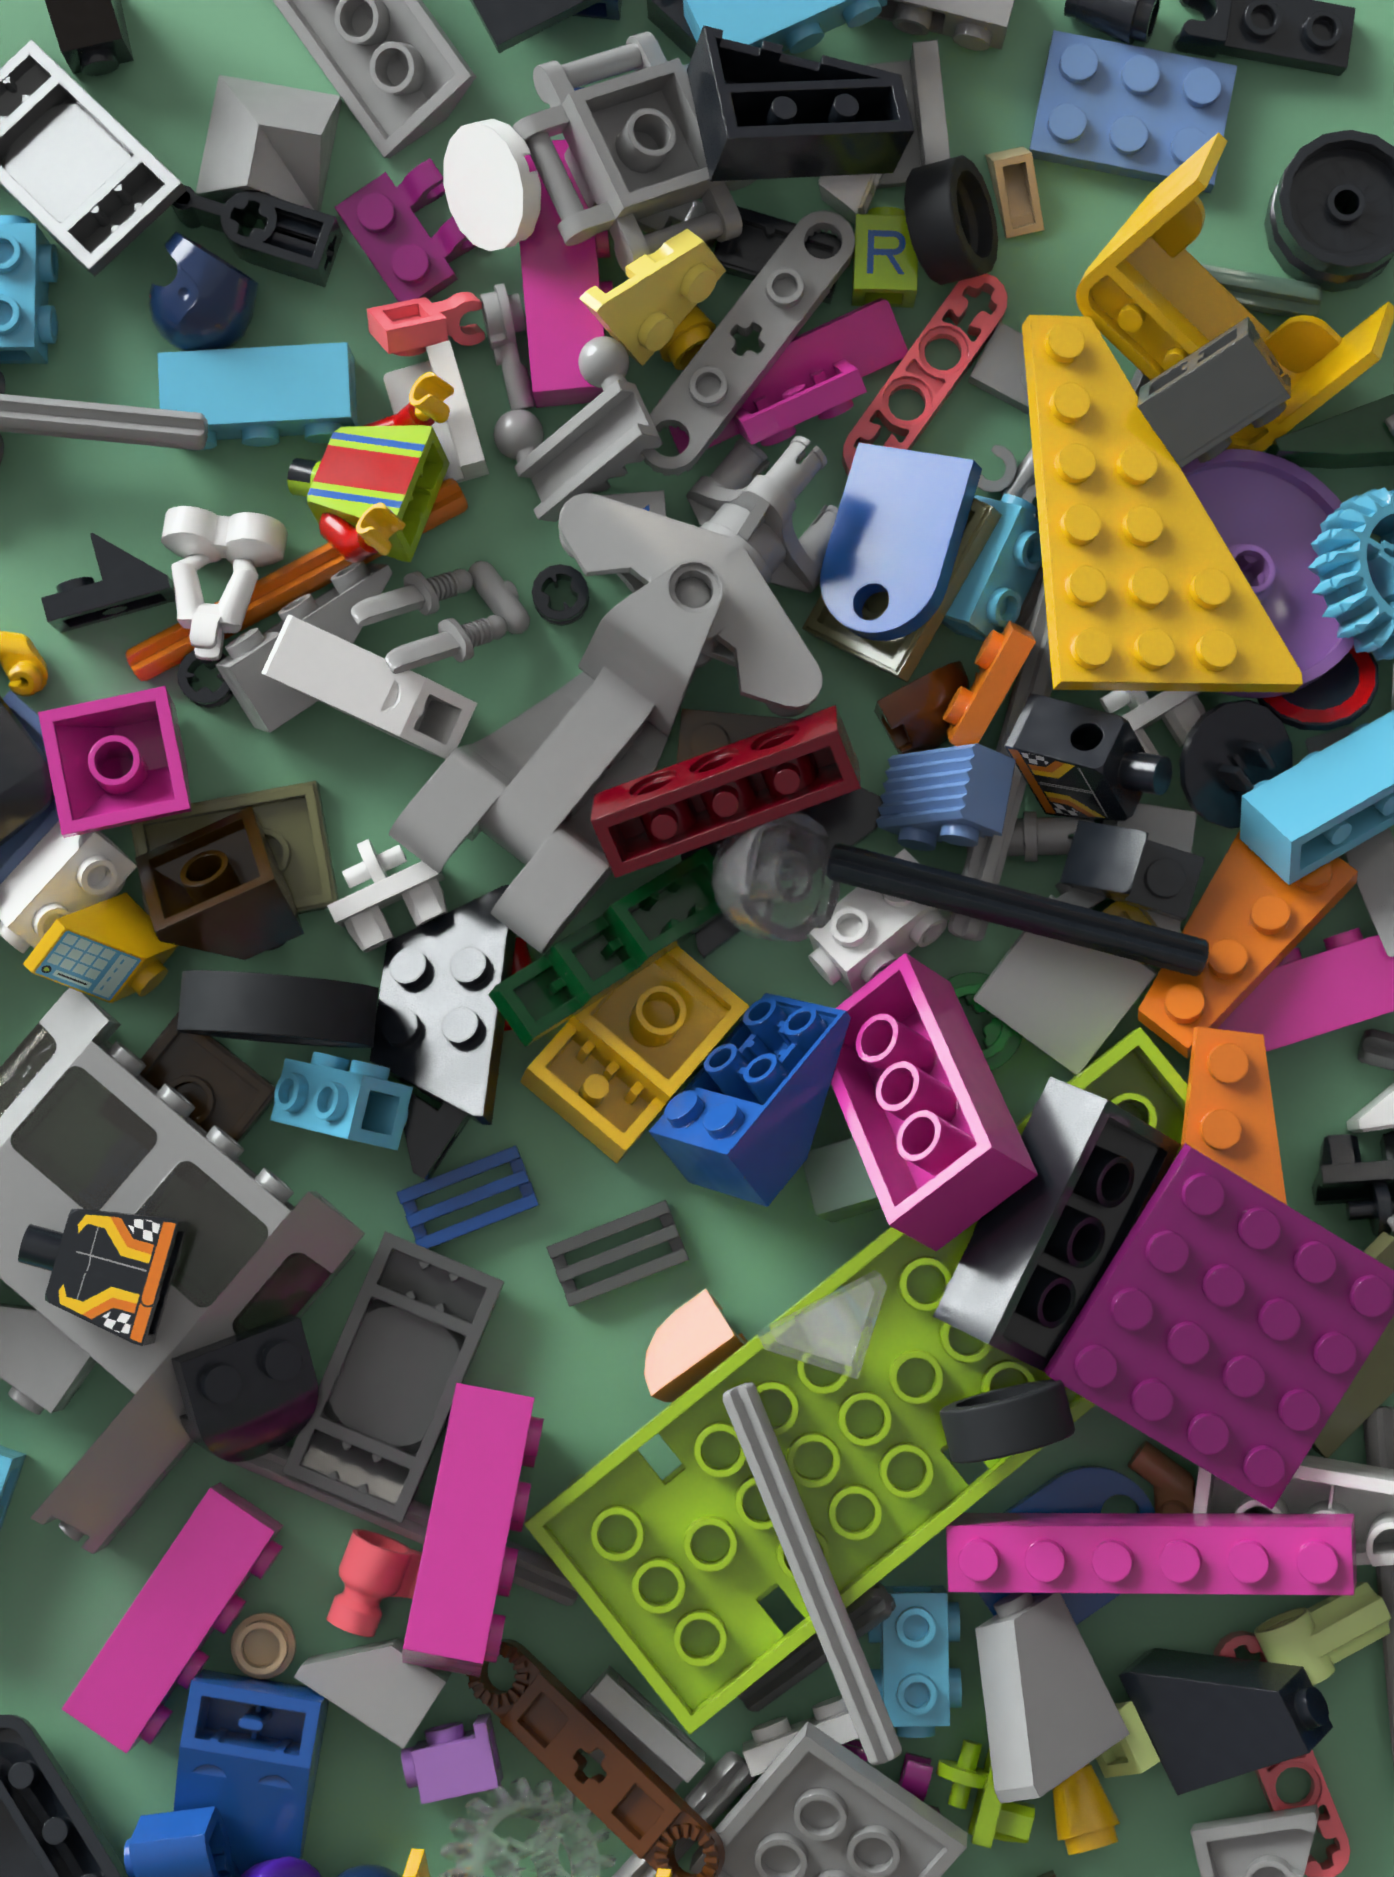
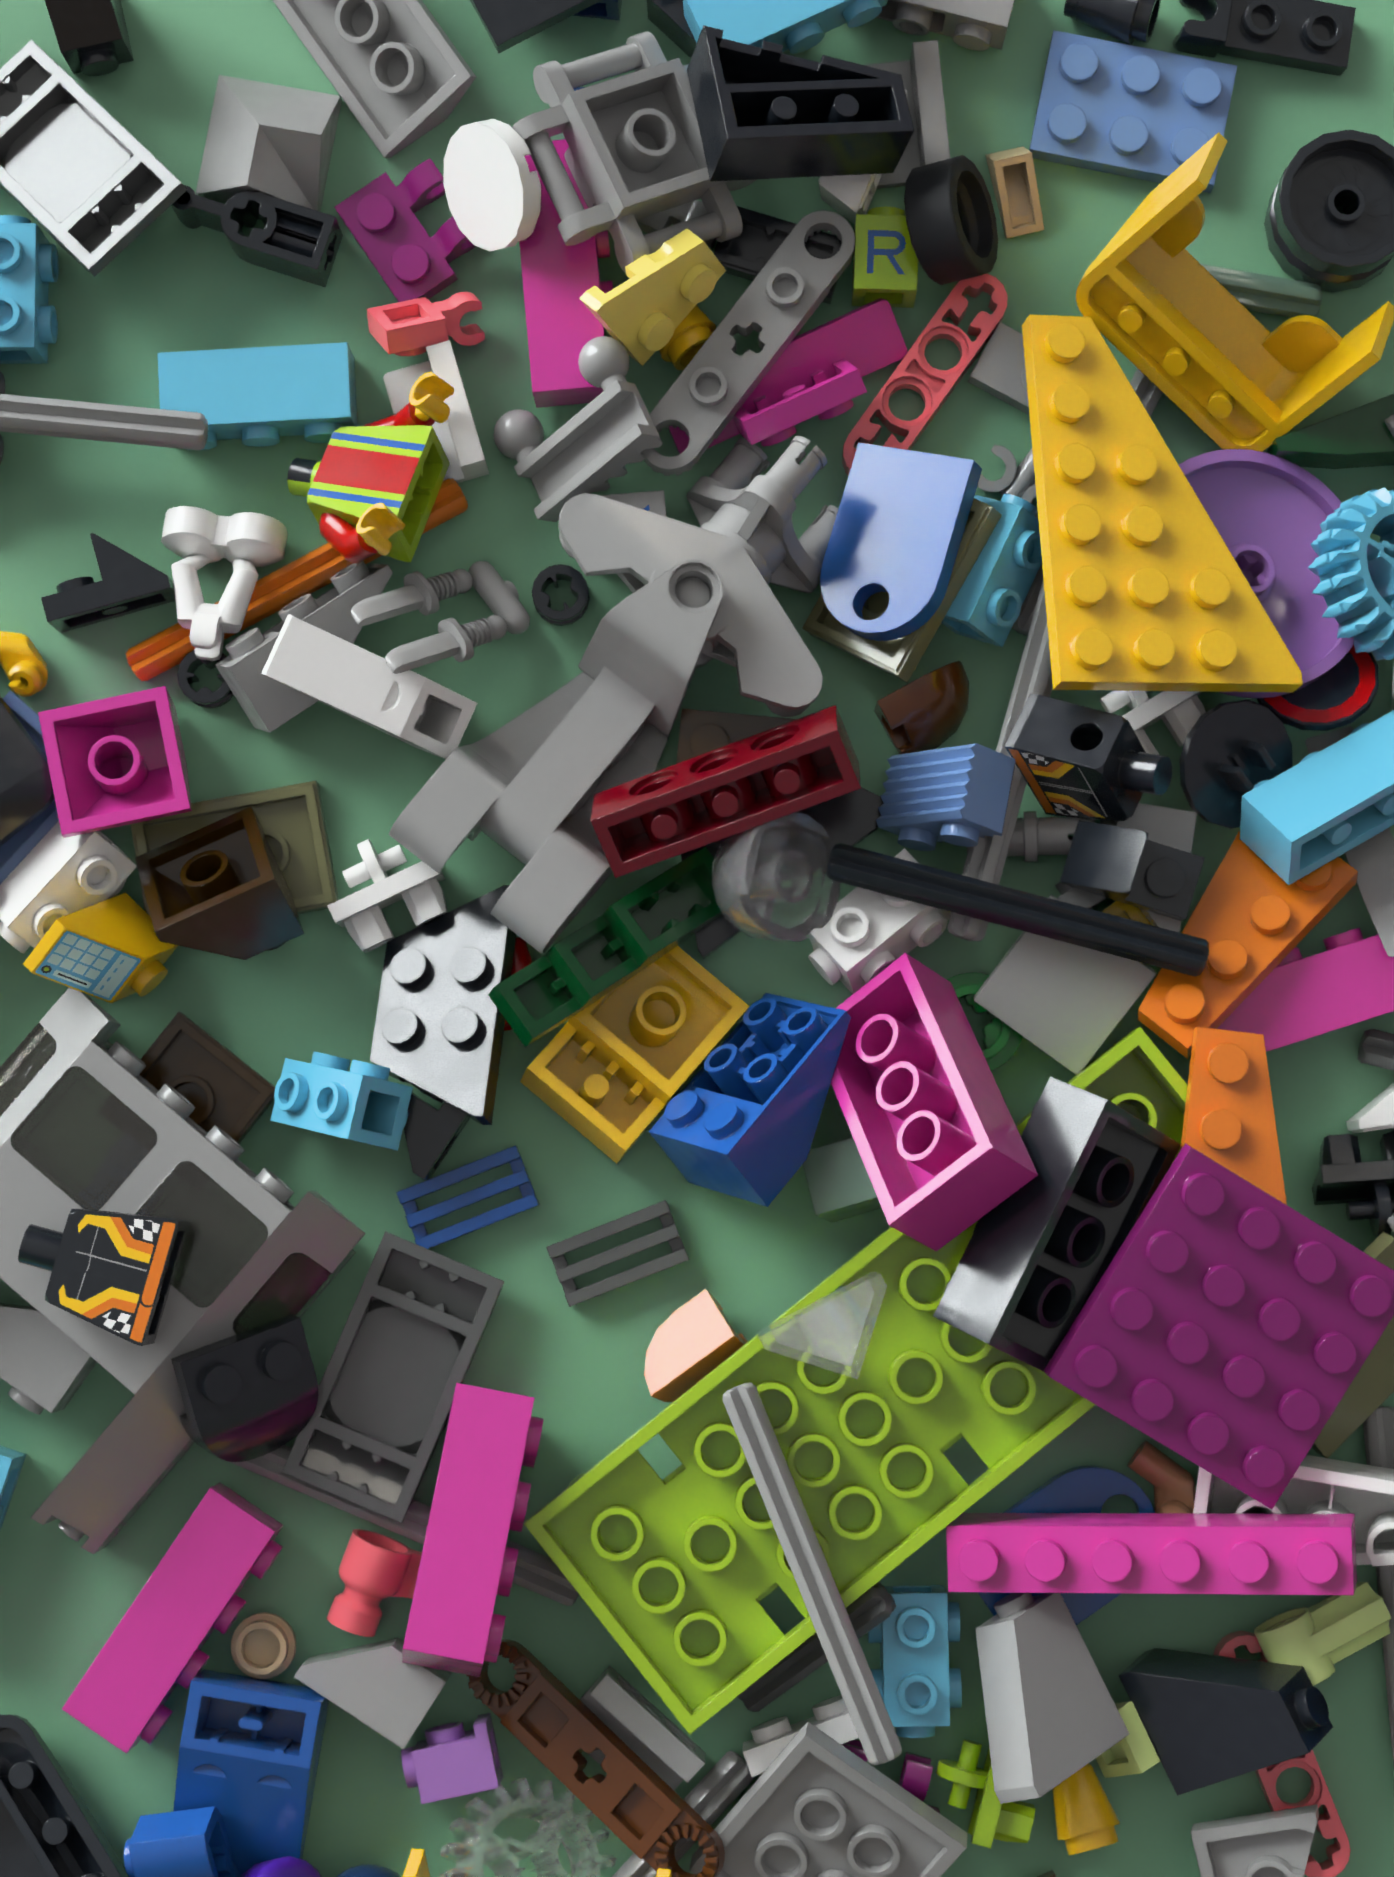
dark blue helmet [149,231,259,351] -> none
black tyre [177,970,378,1048] -> none
light grey plate [480,283,535,410] -> none
black tyre [940,1379,1075,1464] -> none
orange plate [943,620,1036,746] -> none
dark grey hinge [1137,317,1291,468] -> none

